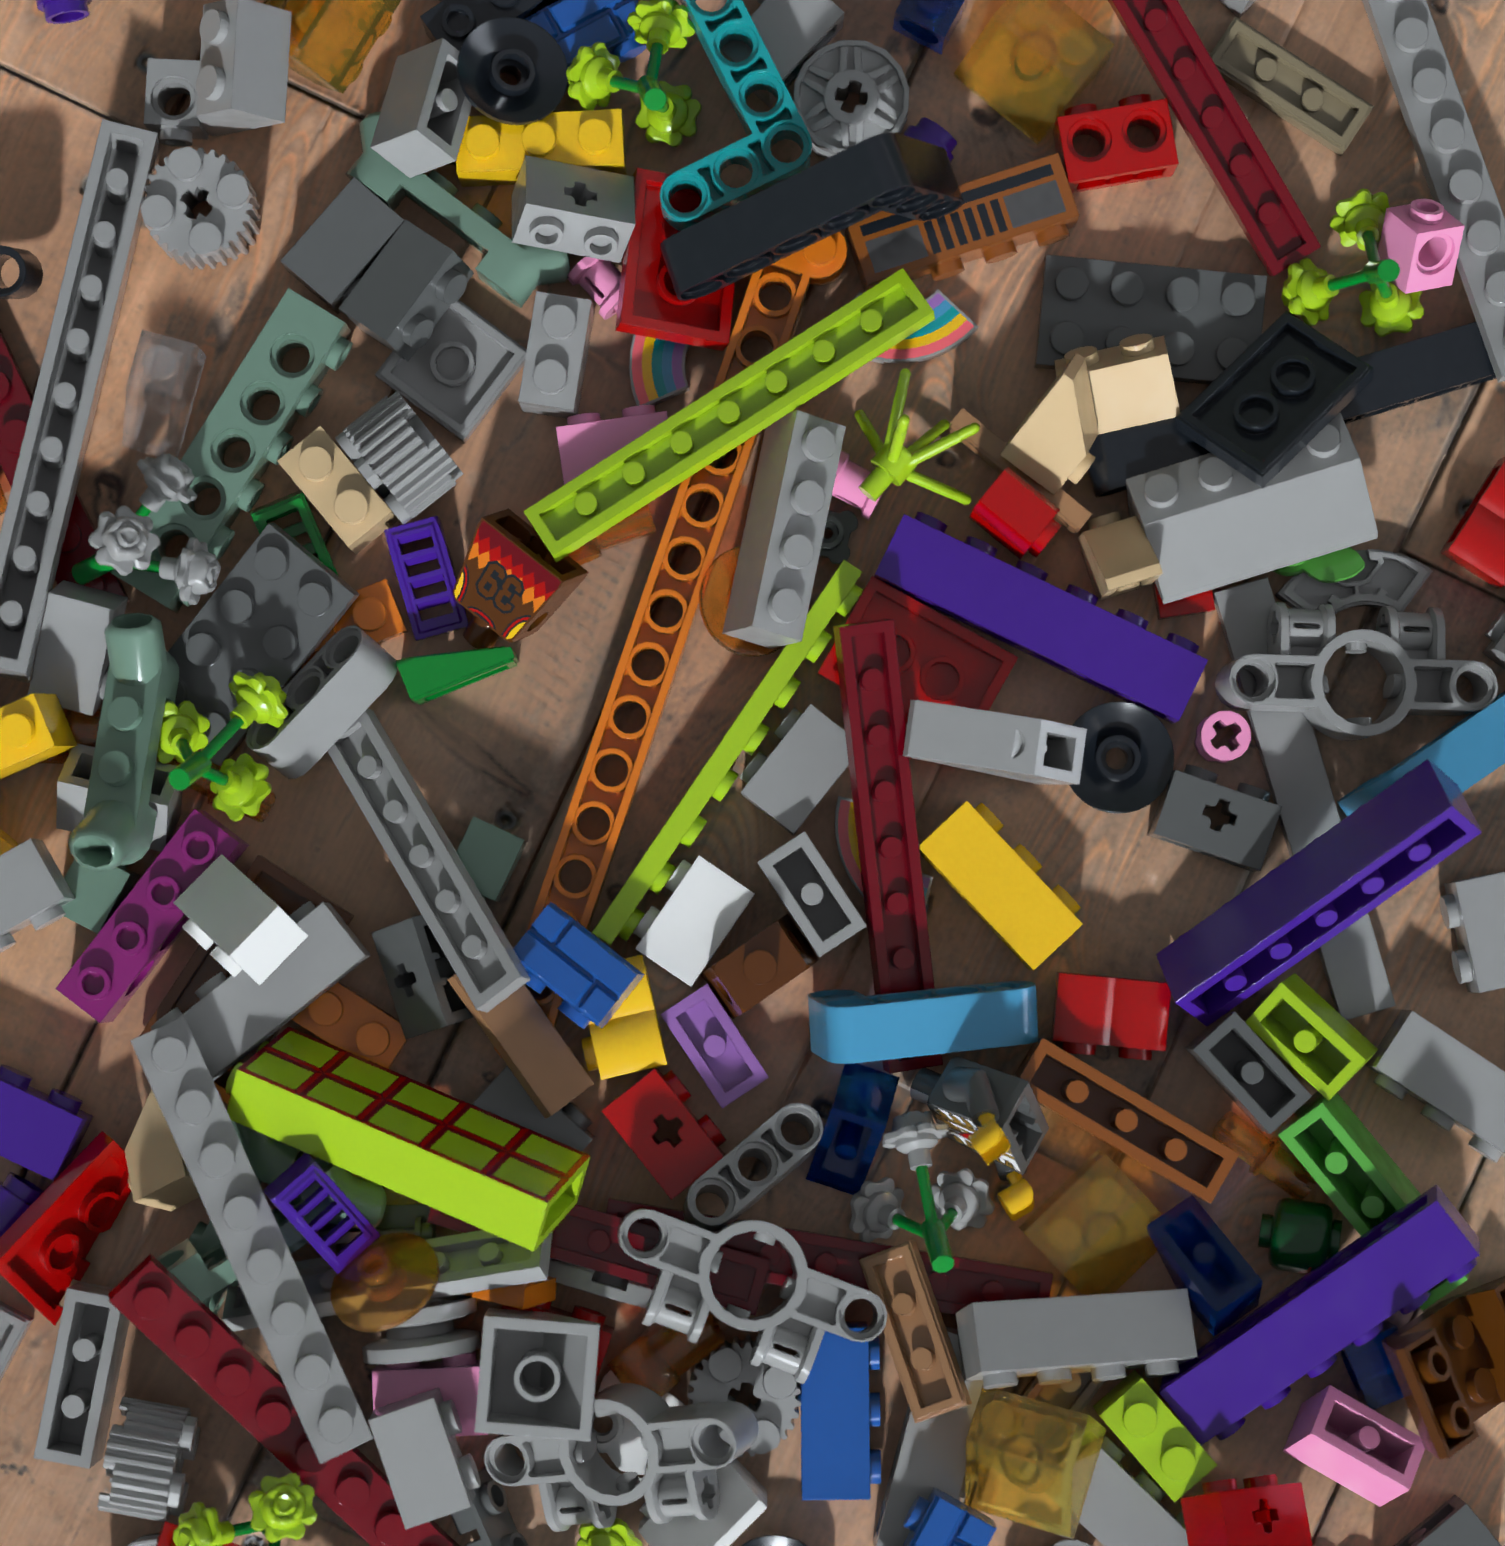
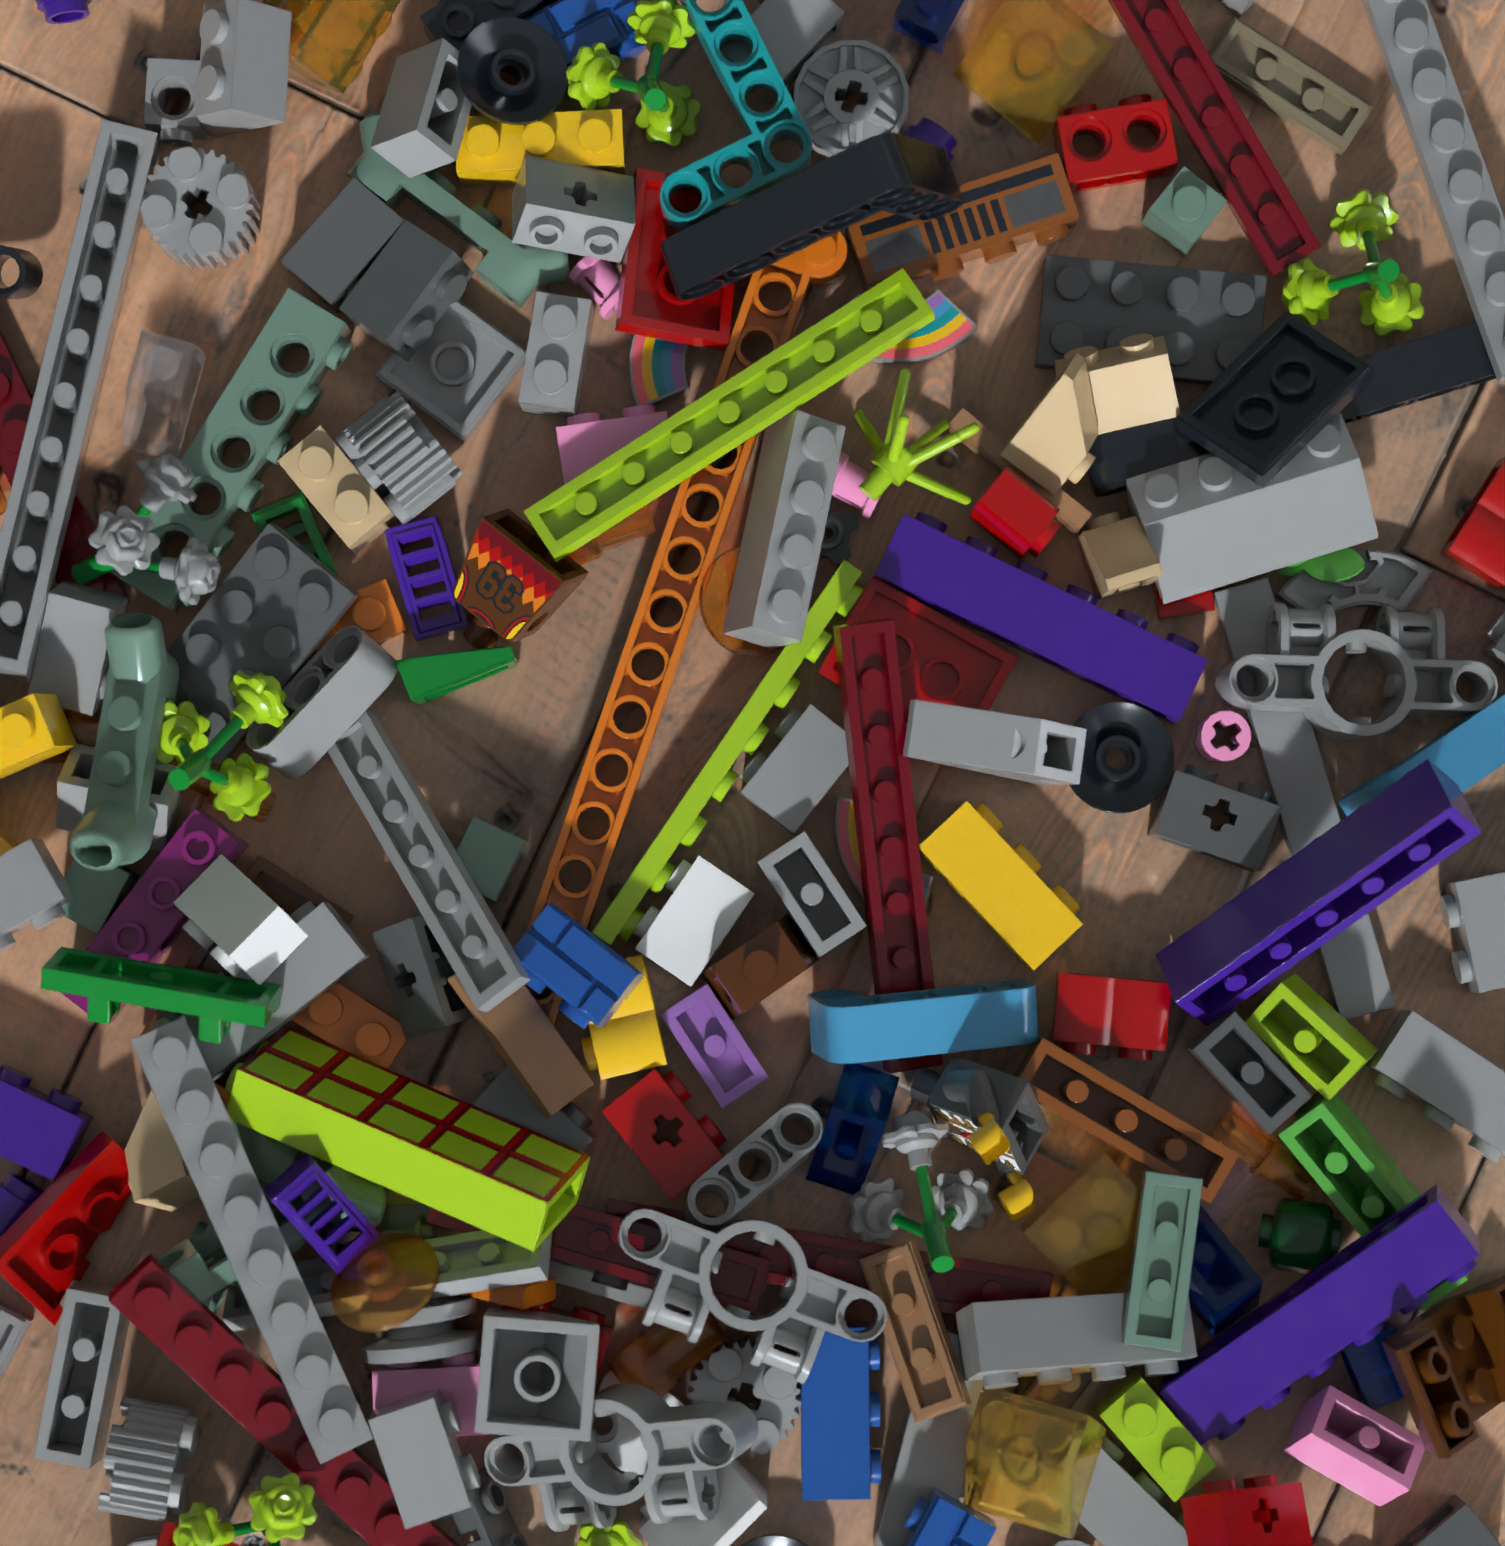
bright pink brick [1378,199,1465,294] -> none
none -> green hinge [41,947,282,1044]
none -> sand green plate [1121,1170,1203,1352]
none -> sand green brick [1142,166,1228,257]

